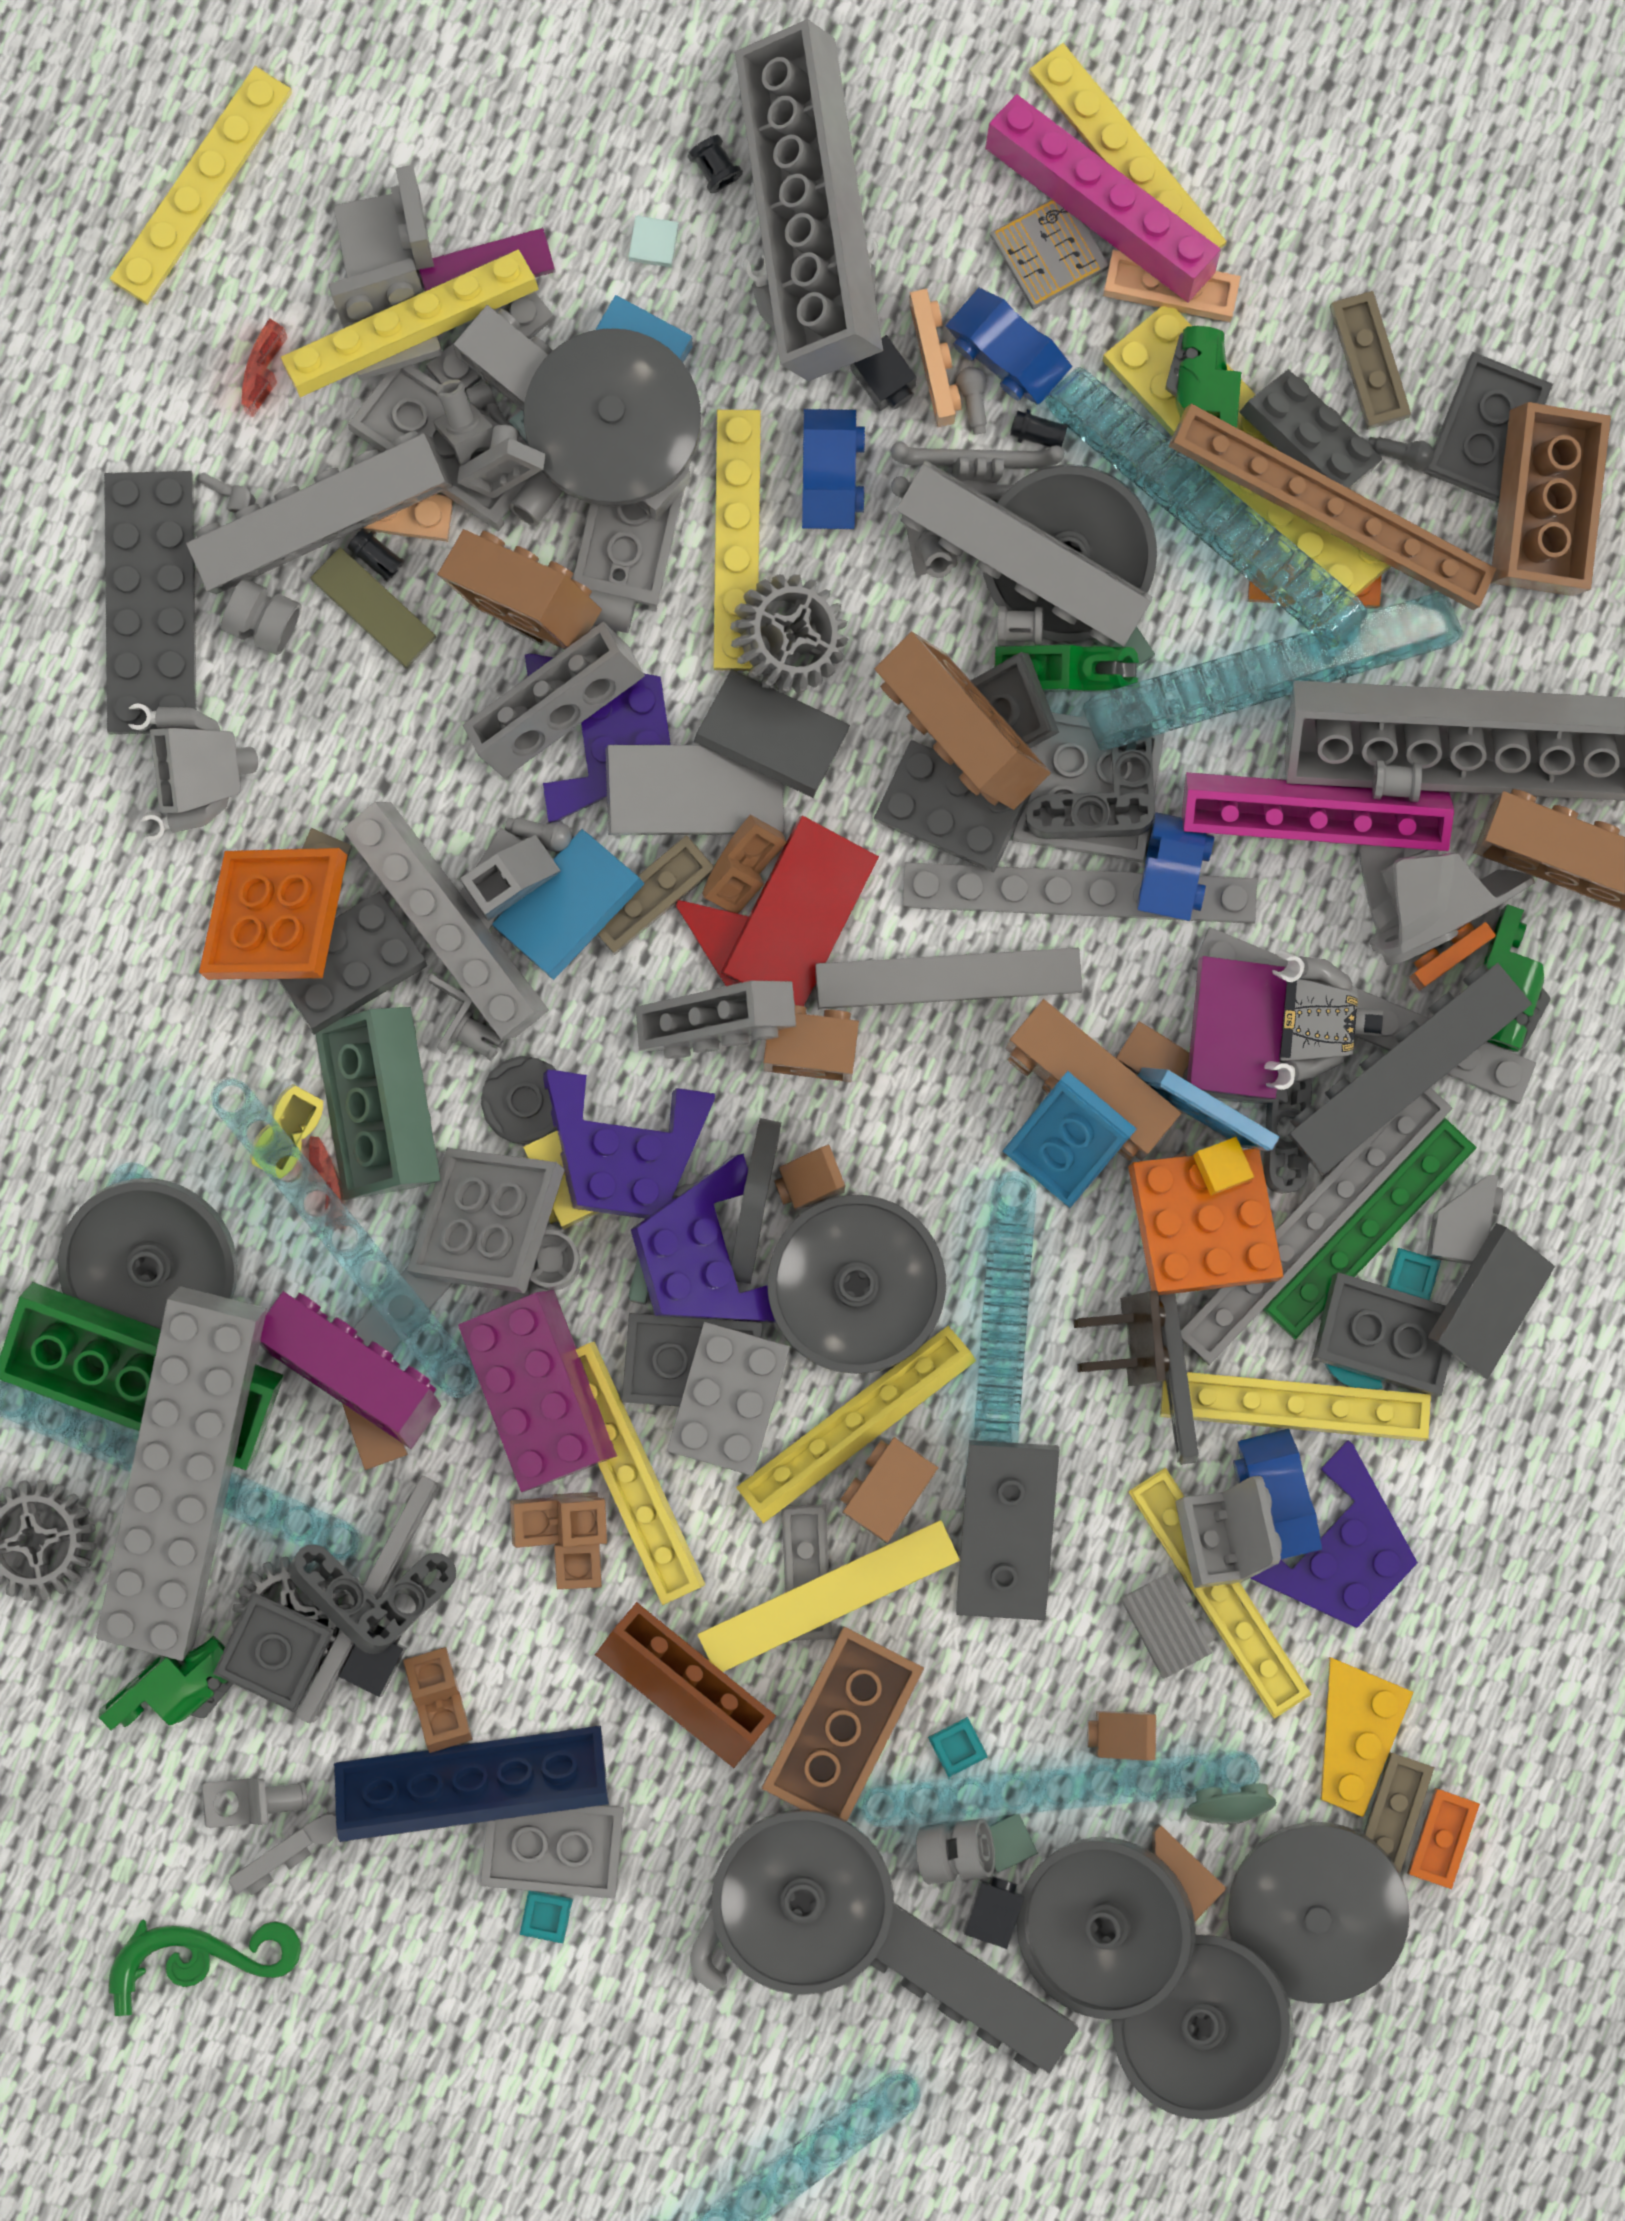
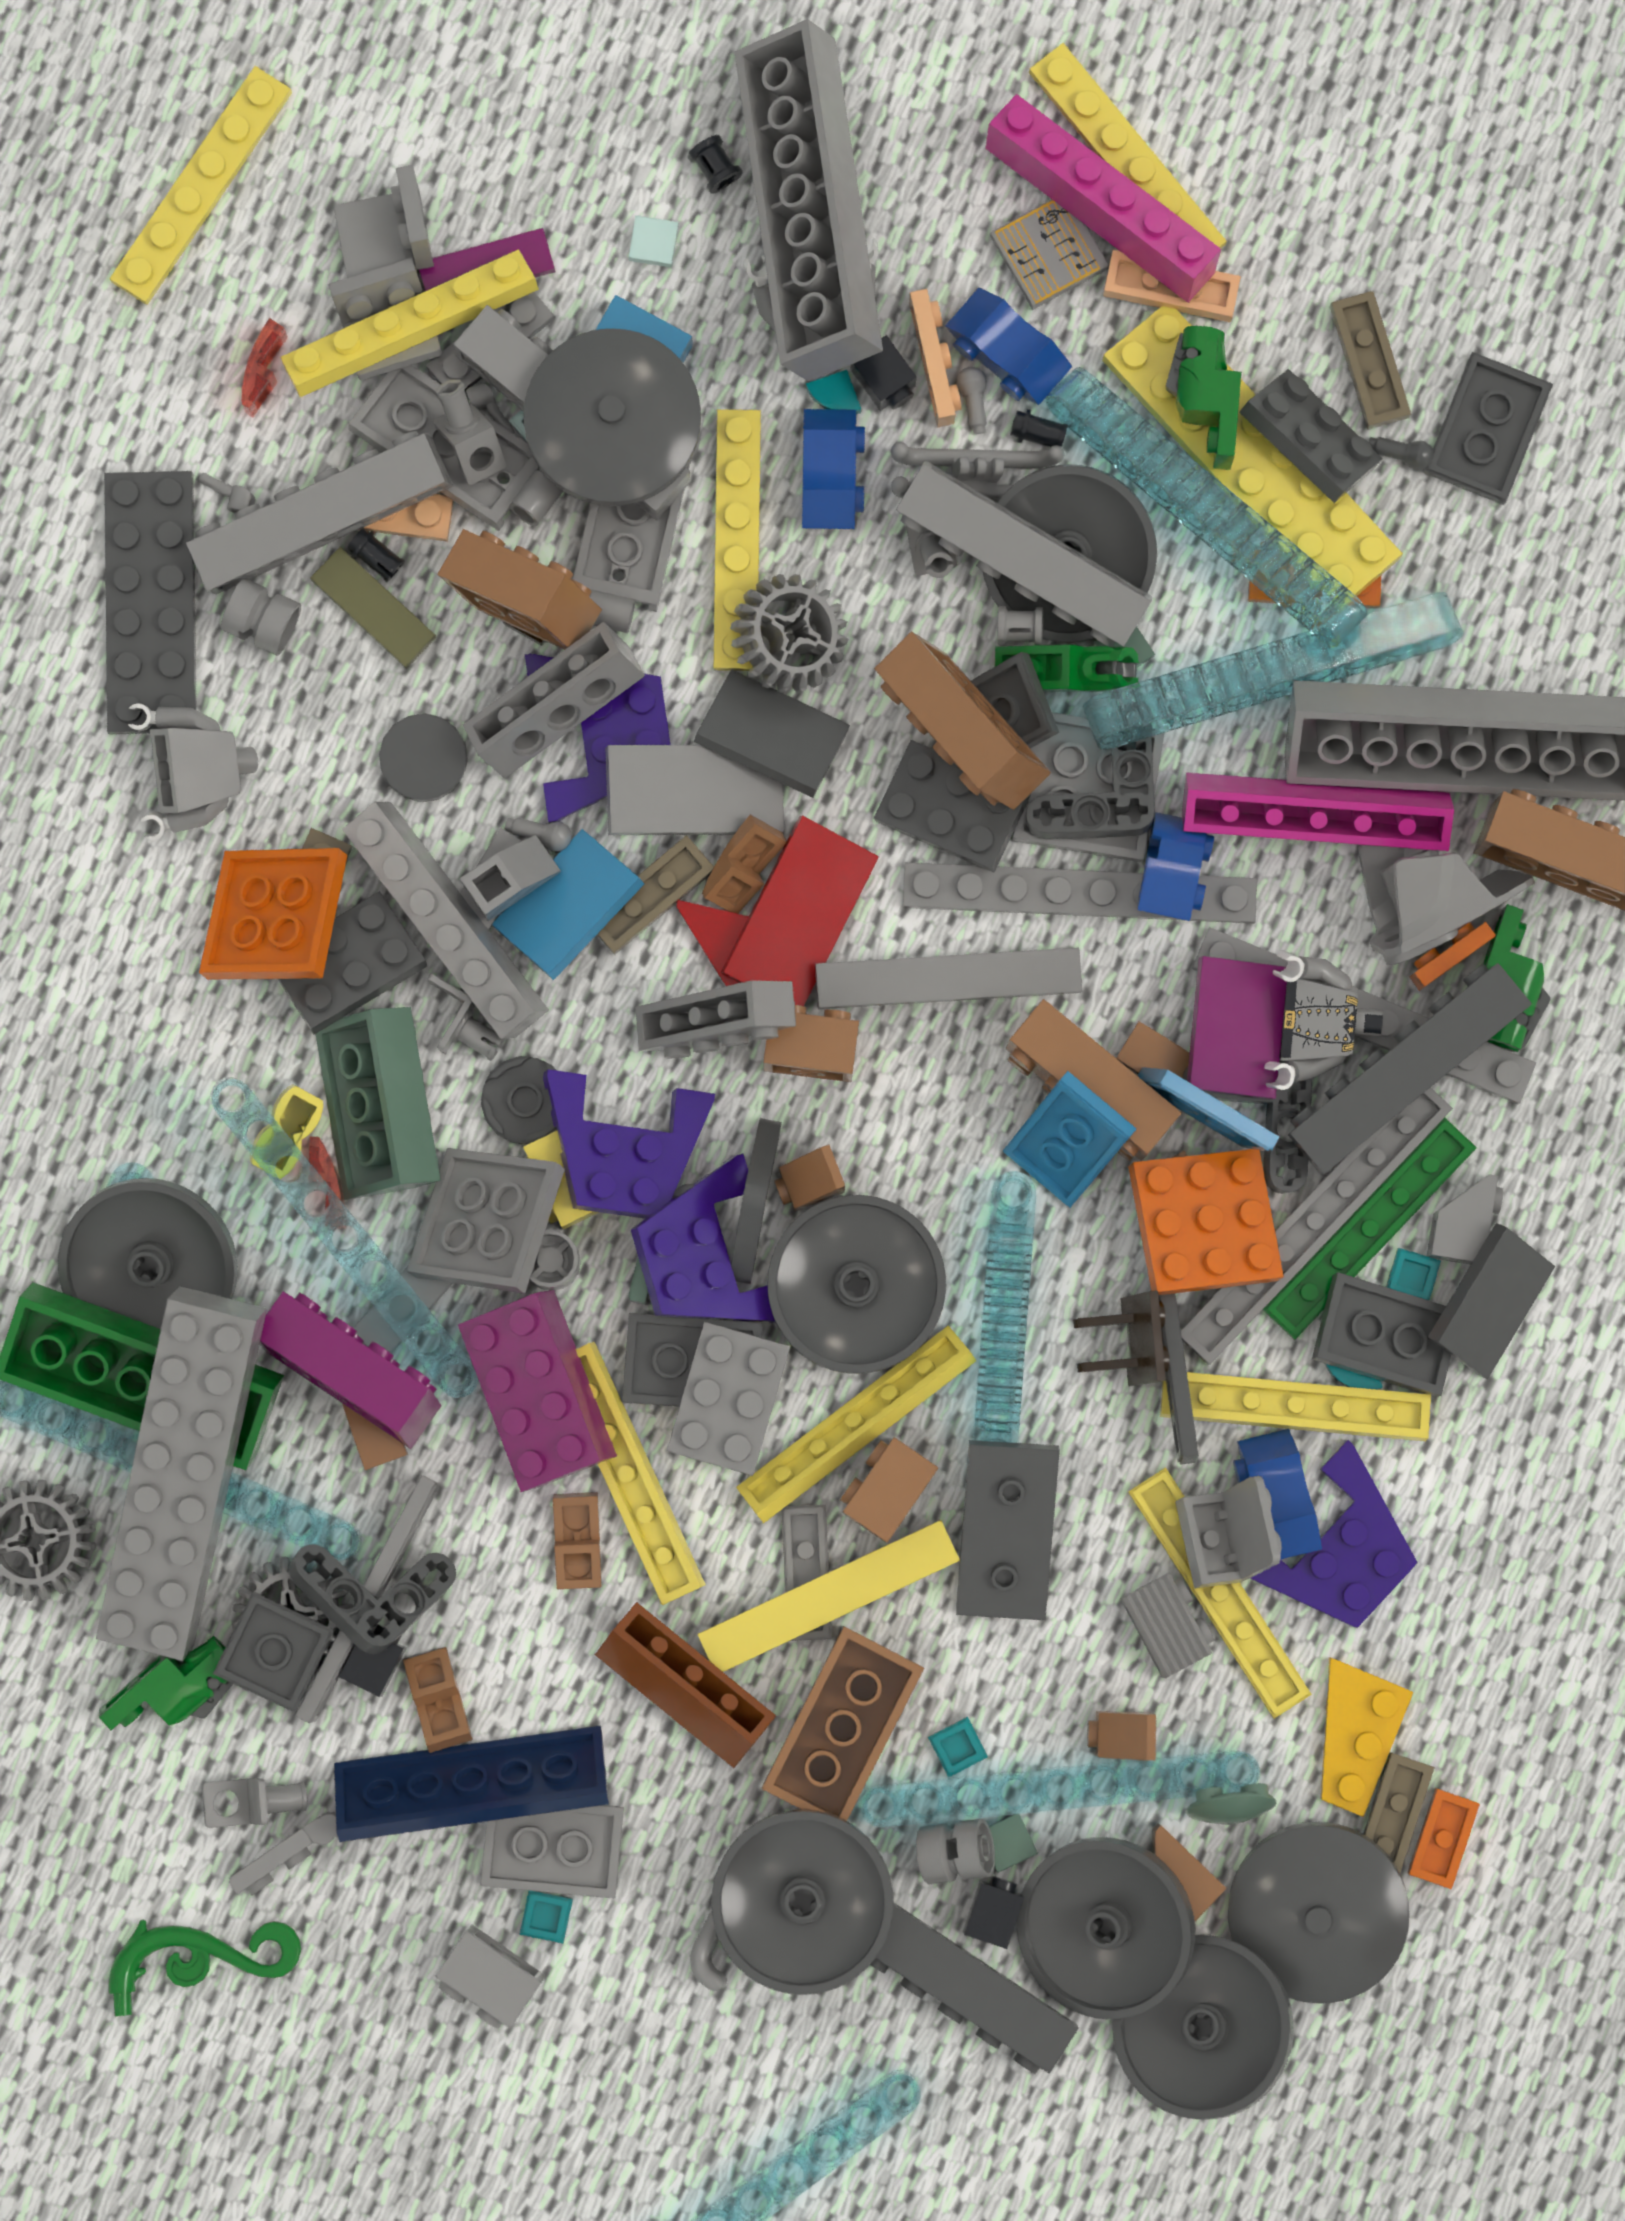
light grey tile [457,425,545,499] -> none
medium nougat slope [510,1497,607,1548] -> none
medium nougat plate [1169,404,1497,610] -> none
yellow tile [1193,1136,1254,1196] -> none
light grey bush [1372,760,1422,803] -> none
medium nougat brick [1491,402,1611,596] -> none
none -> dark grey tile [379,713,468,802]
none -> light grey brick [435,1924,546,2029]
none -> teal tile [806,369,861,414]

